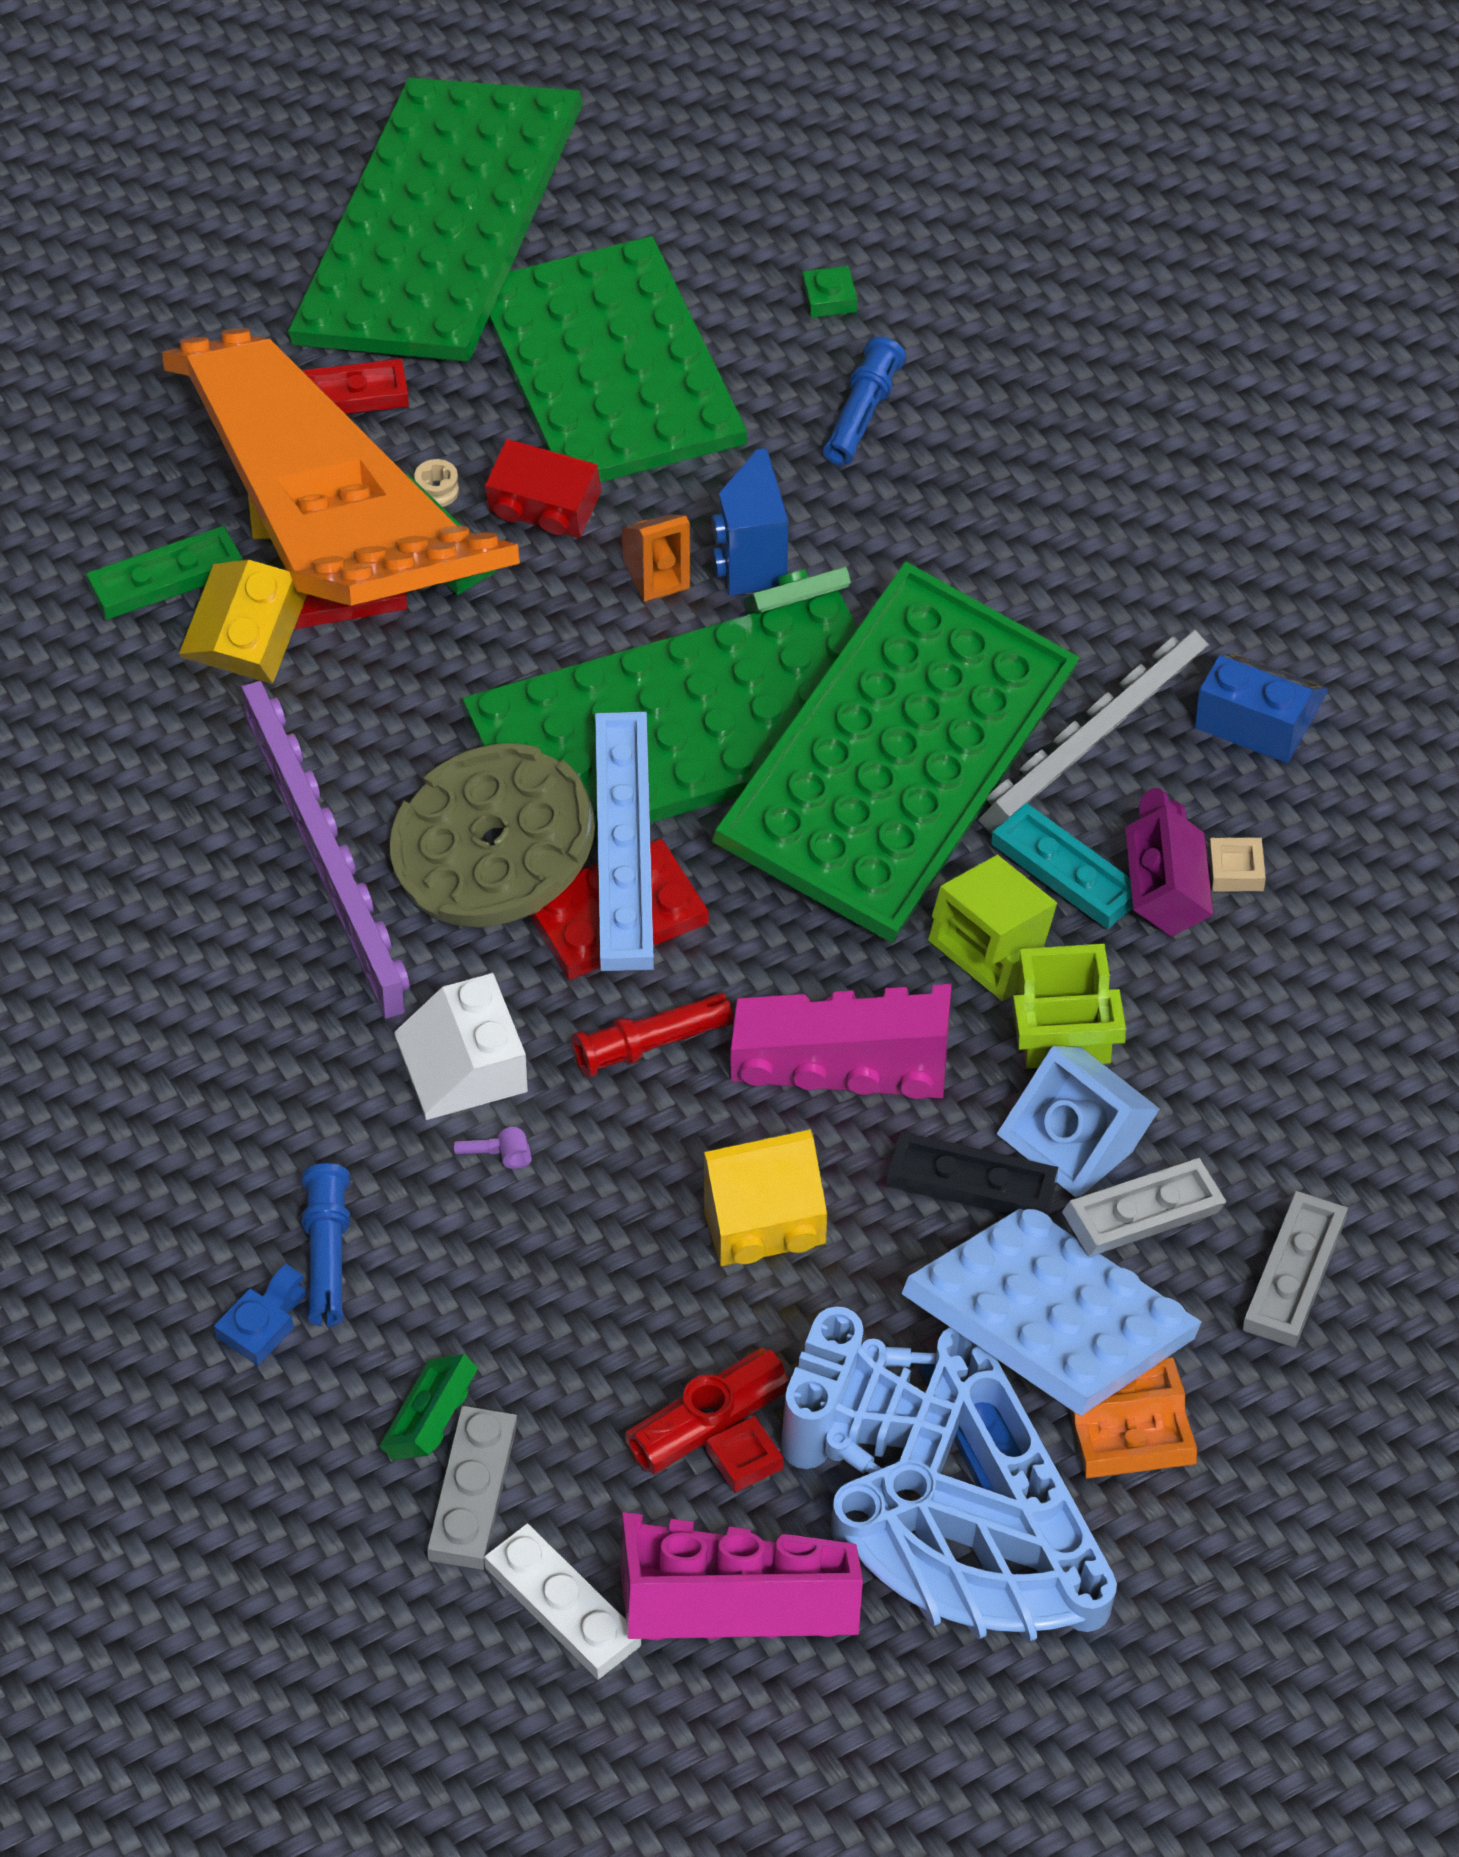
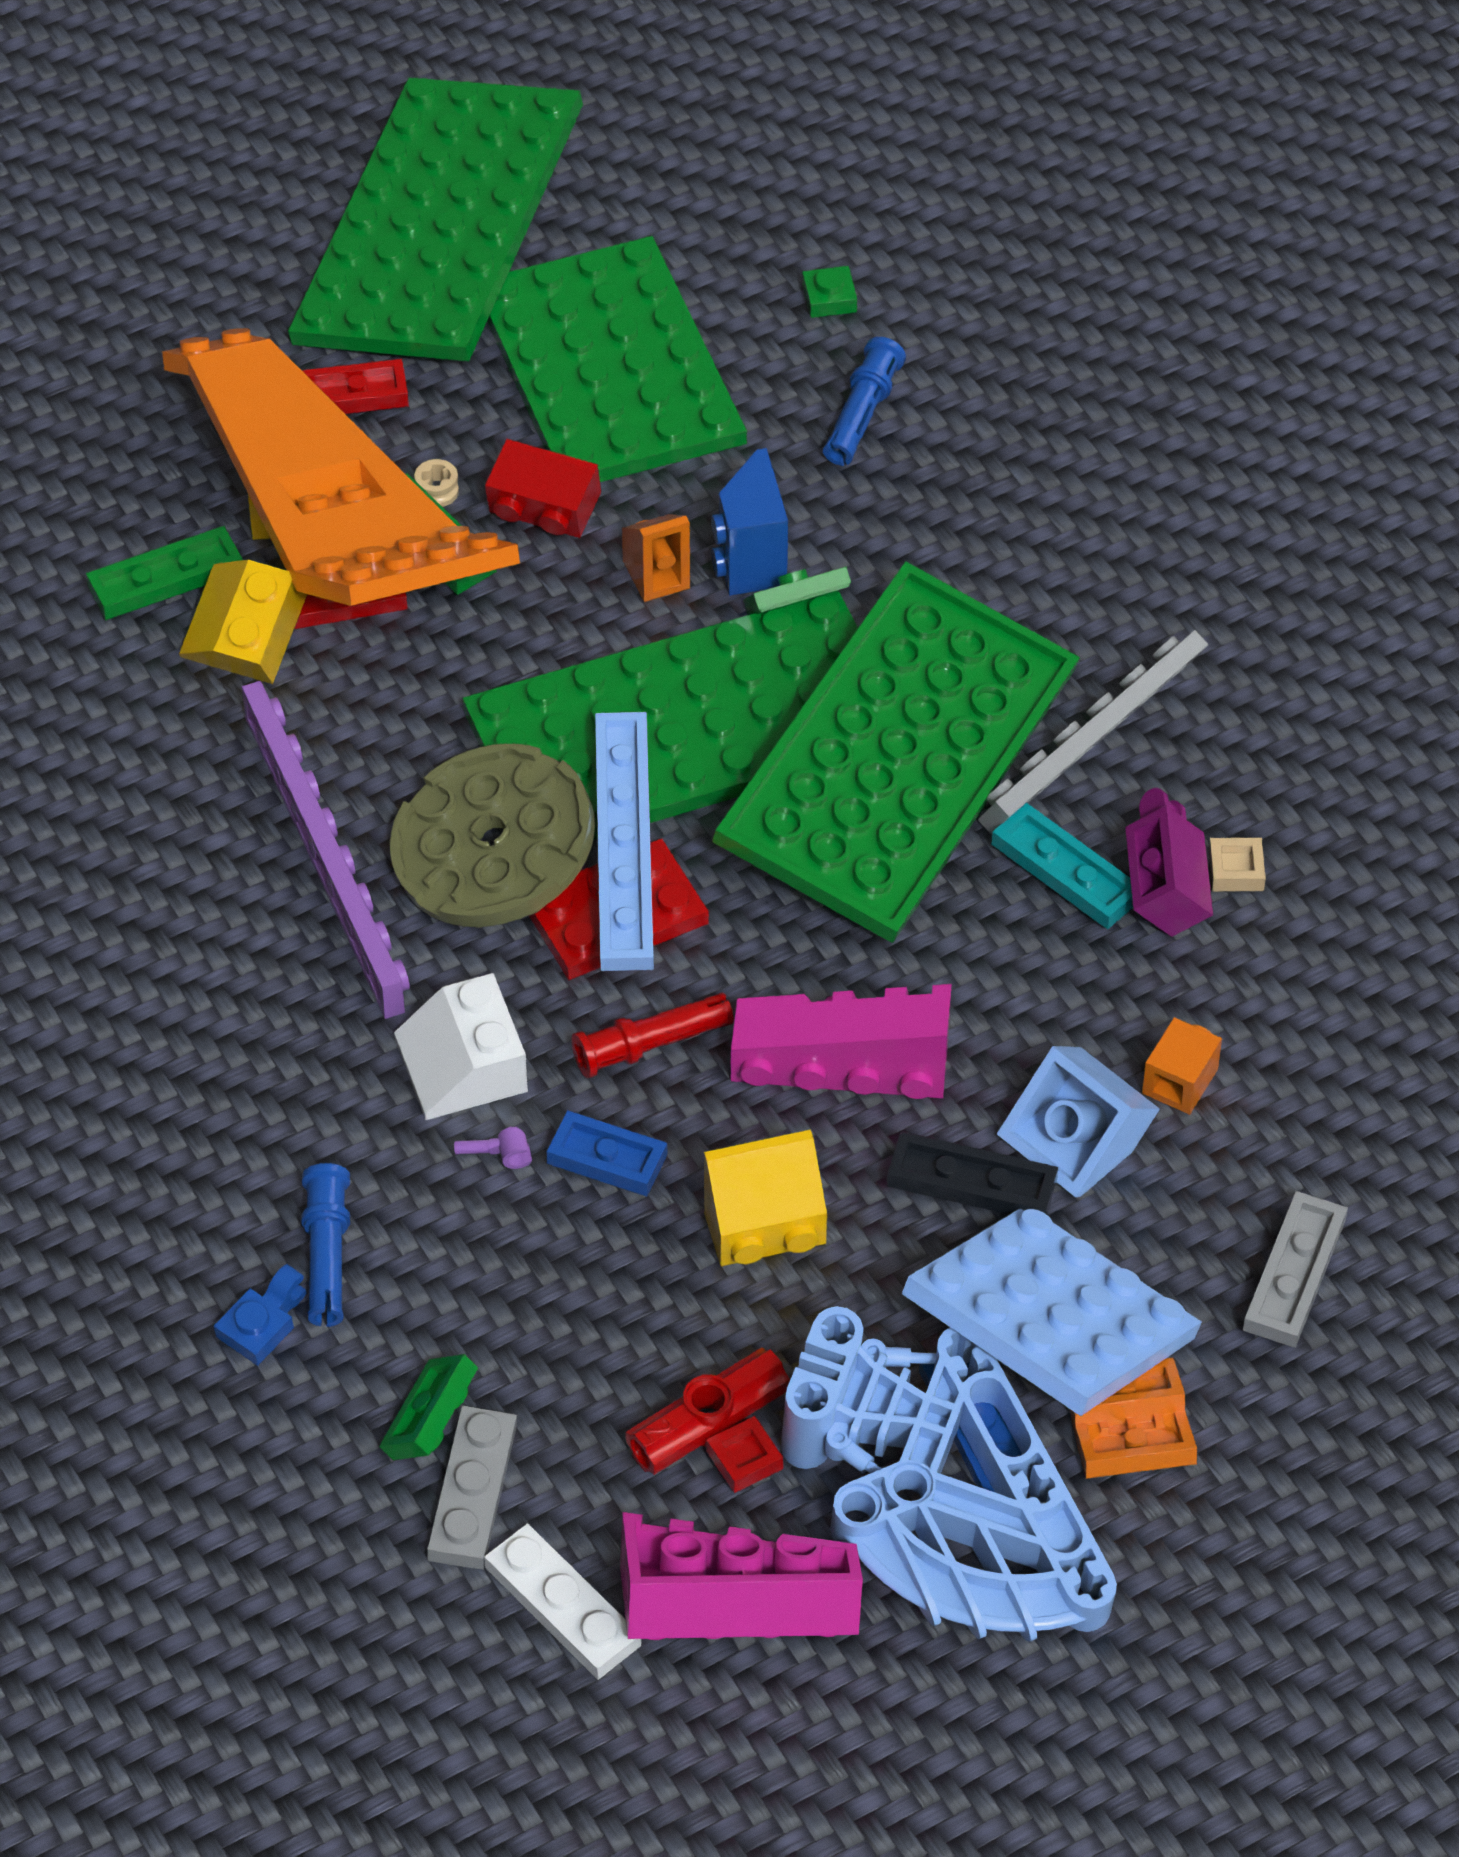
lime plate [928,854,1057,1001] -> none
lime plate [1013,944,1126,1069] -> none
light grey plate [1062,1158,1227,1257] -> none
blue slope [1195,653,1328,764] -> none
none -> blue plate [547,1110,668,1197]
none -> orange brick [1142,1017,1222,1115]

